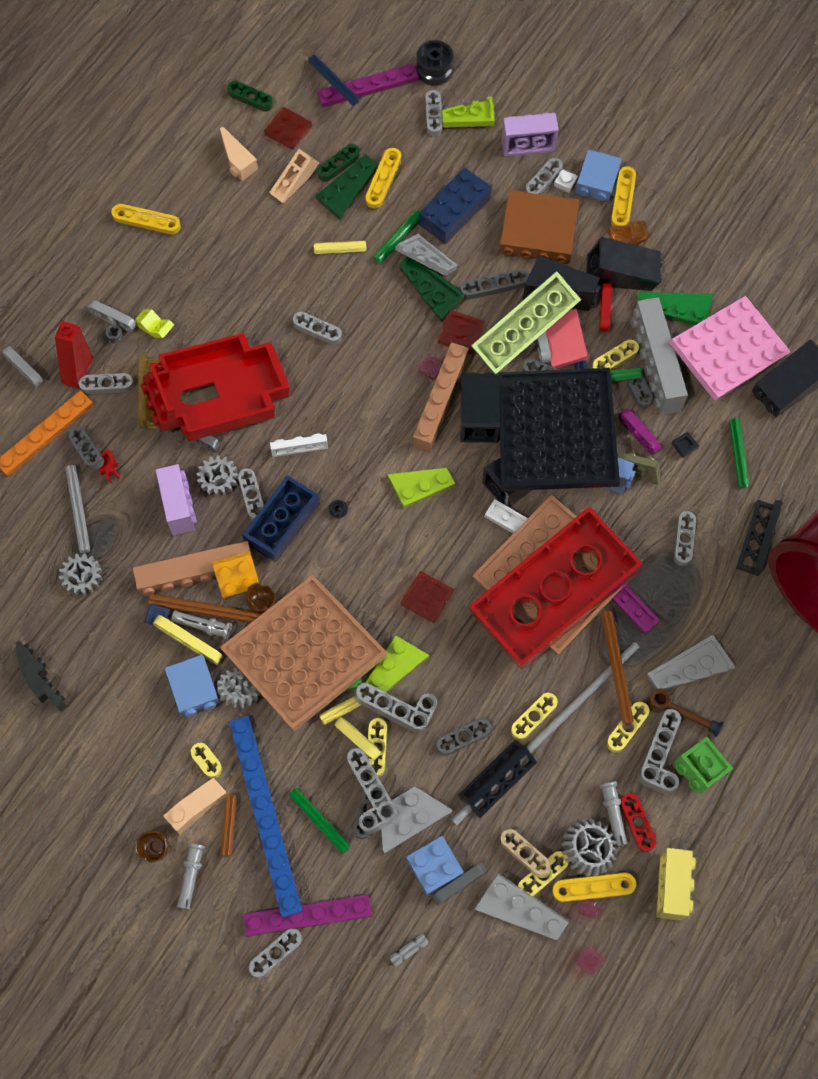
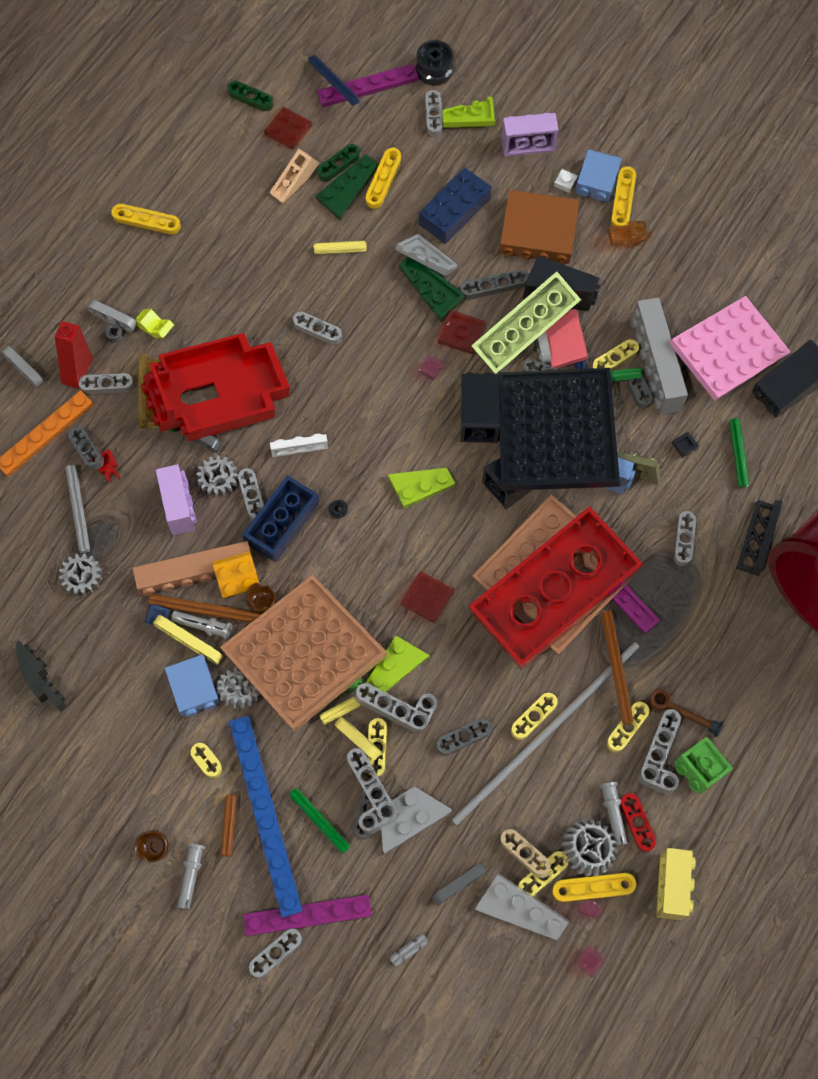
light nougat slope [164,778,227,835] -> none
light nougat slope [220,127,258,181] -> none
green axle [373,210,419,264] -> none
medium blue brick [406,836,464,897] -> none
nougat brick [413,342,469,452] -> none
black fence [458,740,537,818] -> none
white plate [484,499,528,533] -> none
light grey beam [525,158,563,194] -> none
black slope [586,236,662,291] -> none
red beam [599,283,612,332] -> none
magenta beam [618,409,661,455] -> none
green wing [635,292,713,326] -> none
light grey wing [646,635,736,690] -> none

